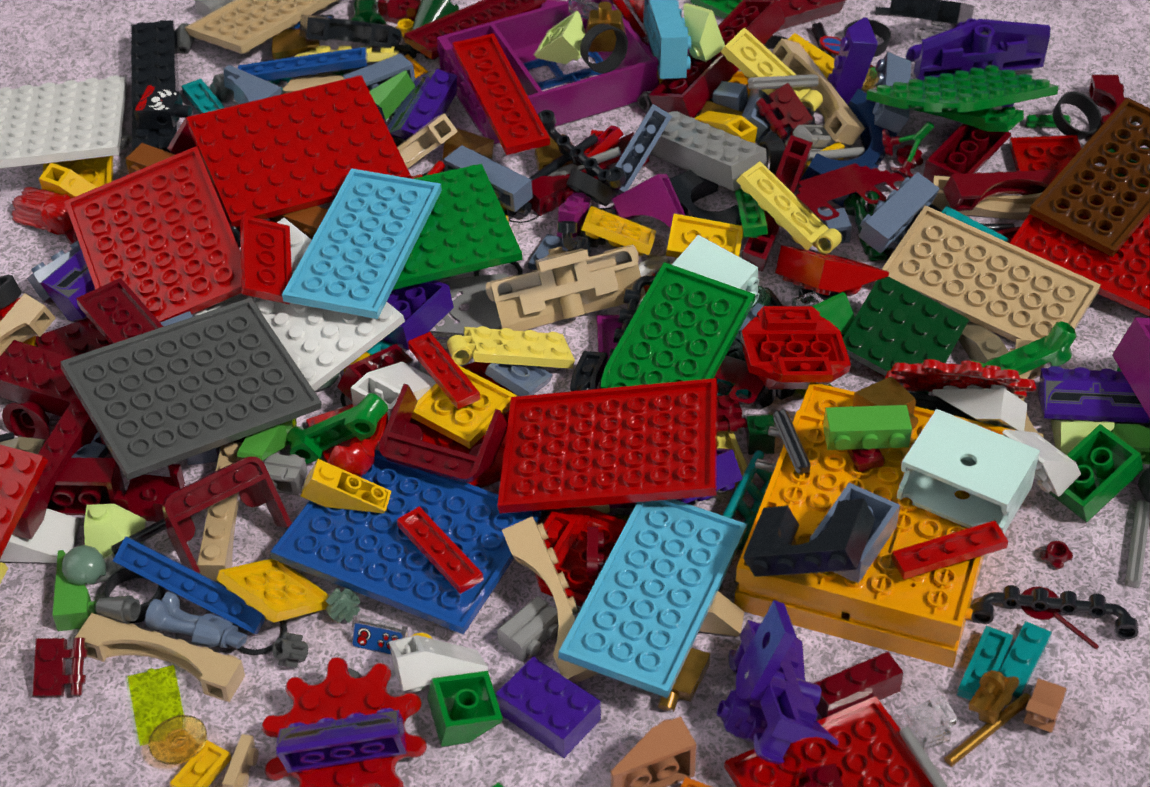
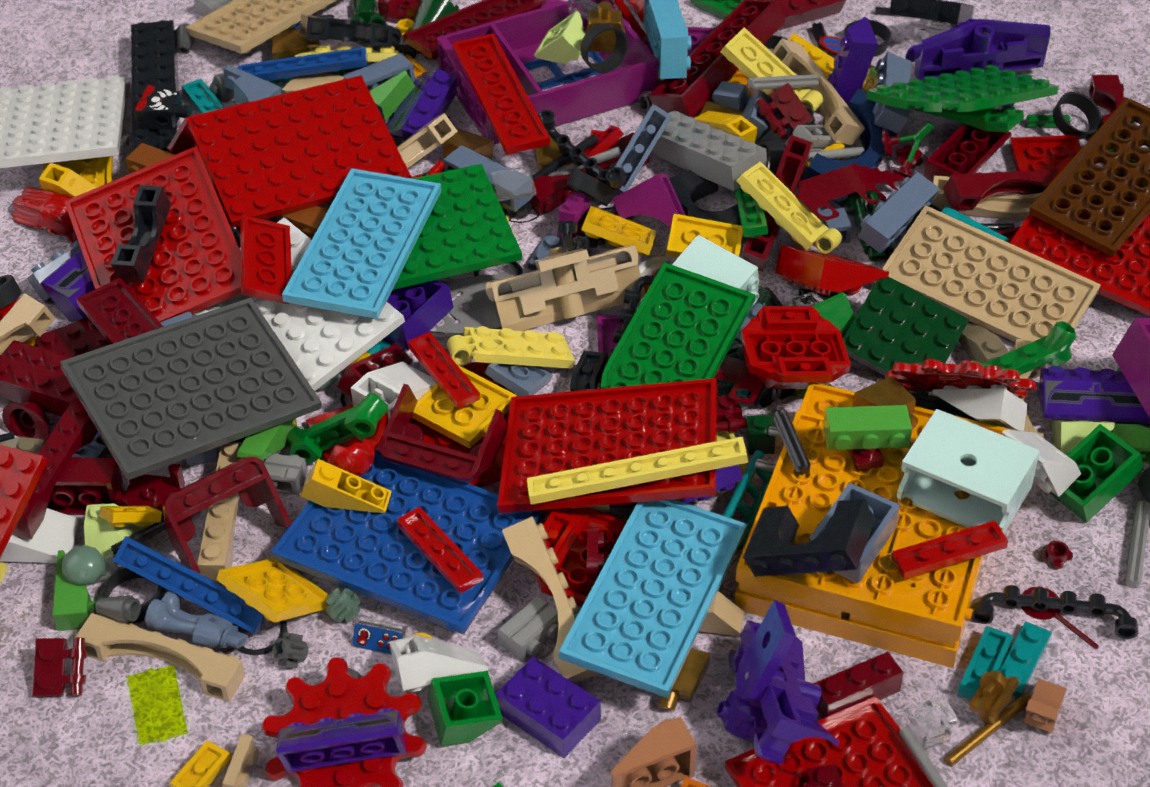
clear yellow dish [149,715,207,765] -> none
yellowish green slope [683,3,725,62] -> none
none -> yellow plate [99,506,162,527]
none -> black arch [111,185,172,283]
none -> clear piece [491,166,537,201]
none -> light yellow plate [527,436,748,504]

